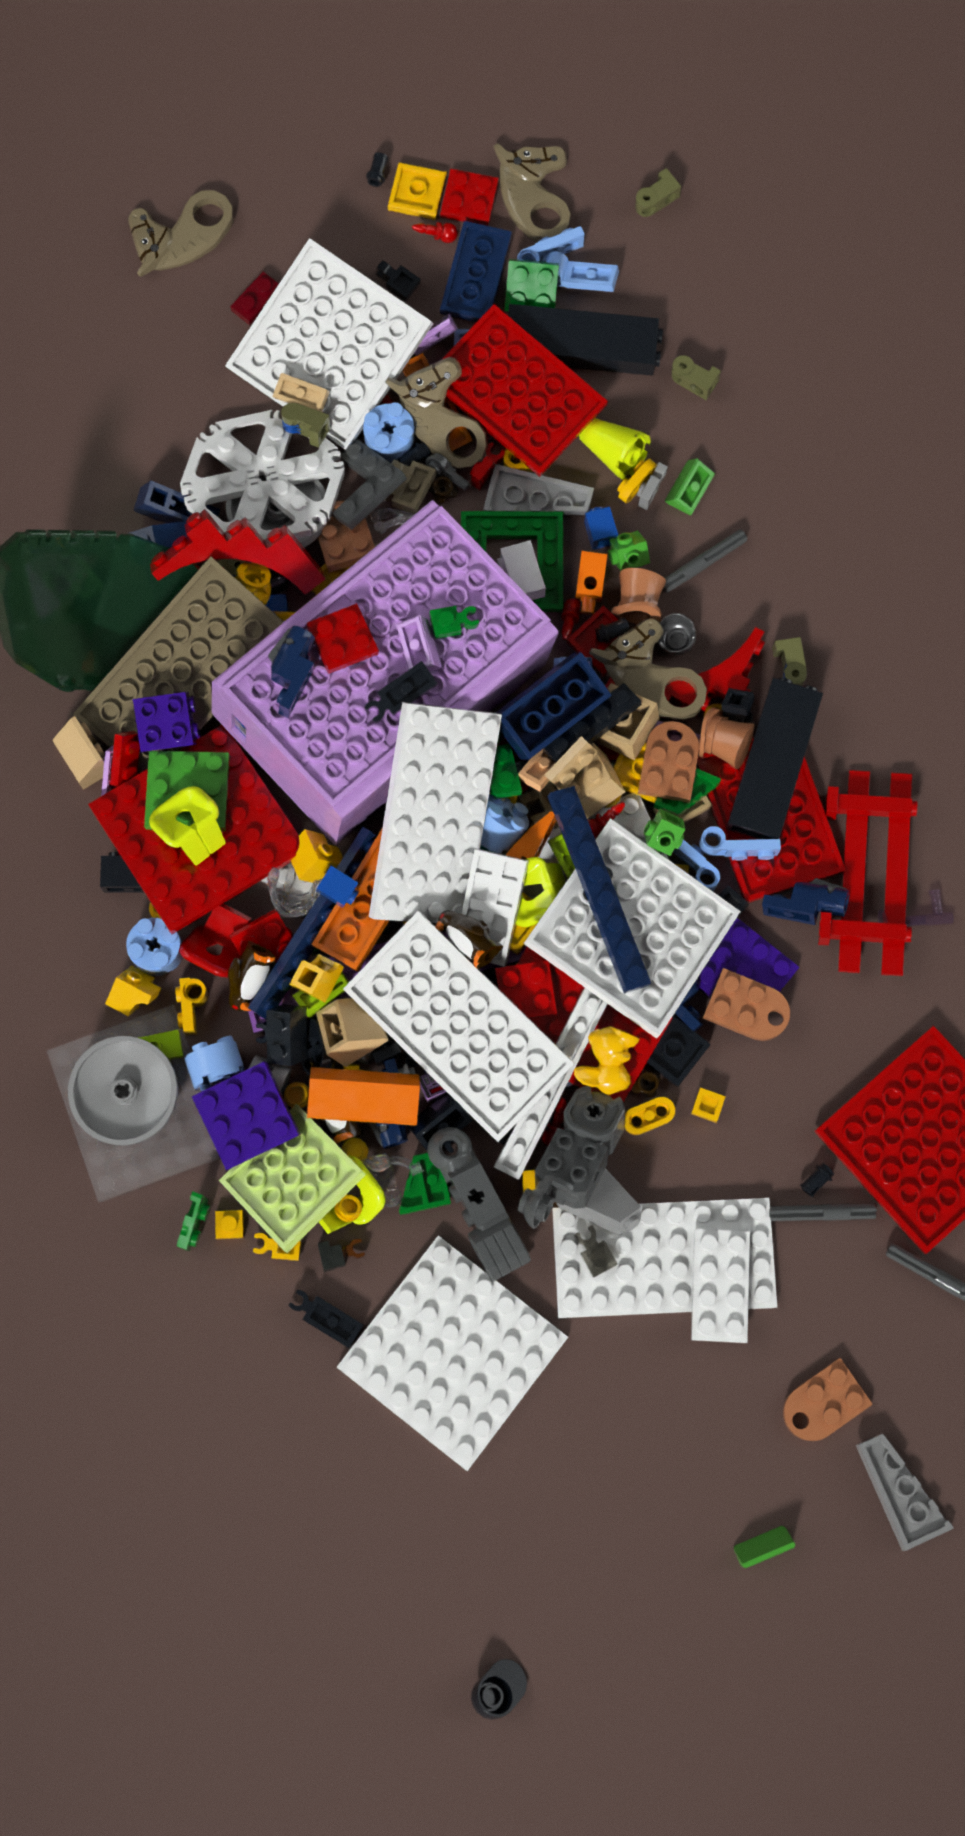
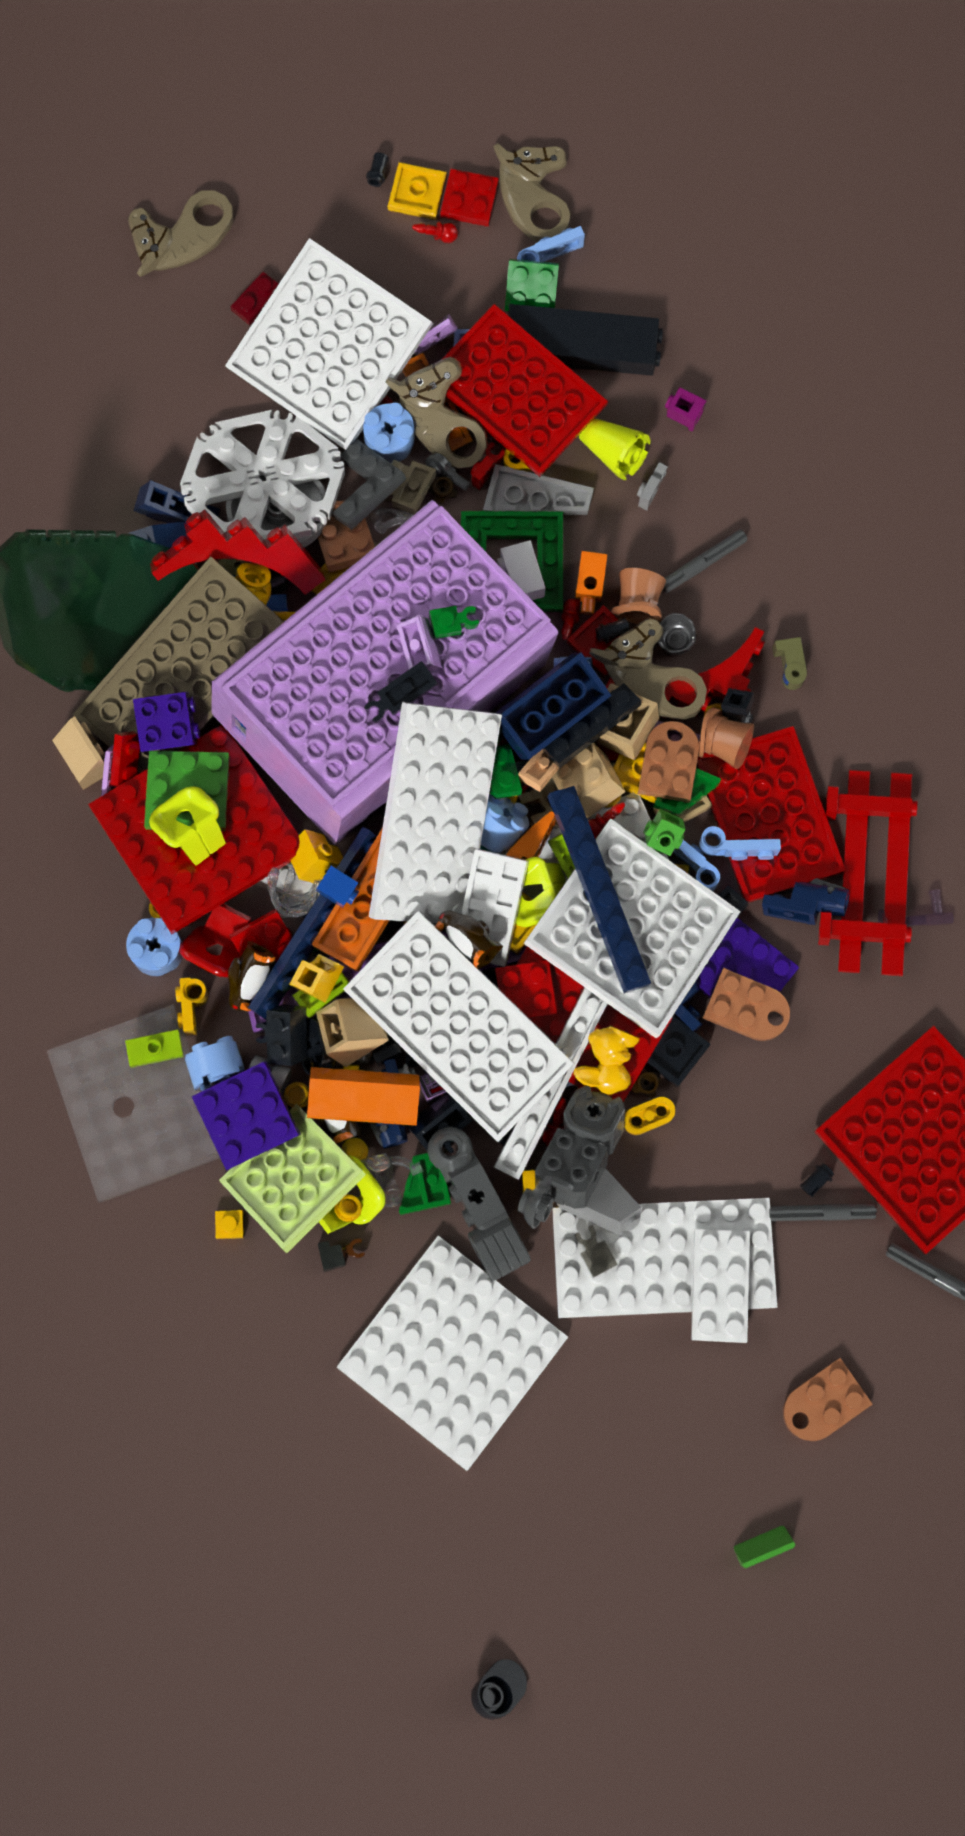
light grey dish [68,1036,178,1146] -> none
black brick [100,852,144,893] -> none
yellow brick [105,966,161,1016] -> none
green wing [176,1191,210,1252] -> none
yellow plate [253,1233,301,1261] -> none
dark blue plate [268,625,315,718] -> none
tan plate [272,373,330,412] -> none
olive leg [281,403,330,448] -> none
black plate [289,1290,364,1349] -> none
red plate [306,603,379,674] -> none
black plate [376,260,421,302] -> none
black pin [397,442,431,467] -> none
dark blue plate [440,221,512,322] -> none
light blue plate [545,251,619,292] -> none
tan plate [545,736,598,790] -> none
blue brick [584,507,618,550] -> none
bright green brick [608,530,650,571] -> none
yellow plate [617,458,657,504] -> none
olive leg [635,168,681,217] -> none
bright green slope [665,458,715,515] -> none
olive leg [671,355,721,401] -> none
yellow plate [691,1088,726,1123] -> none
black brick [726,677,823,840] -> none
light grey wing [856,1434,954,1551] -> none
none -> magenta brick [665,387,706,432]

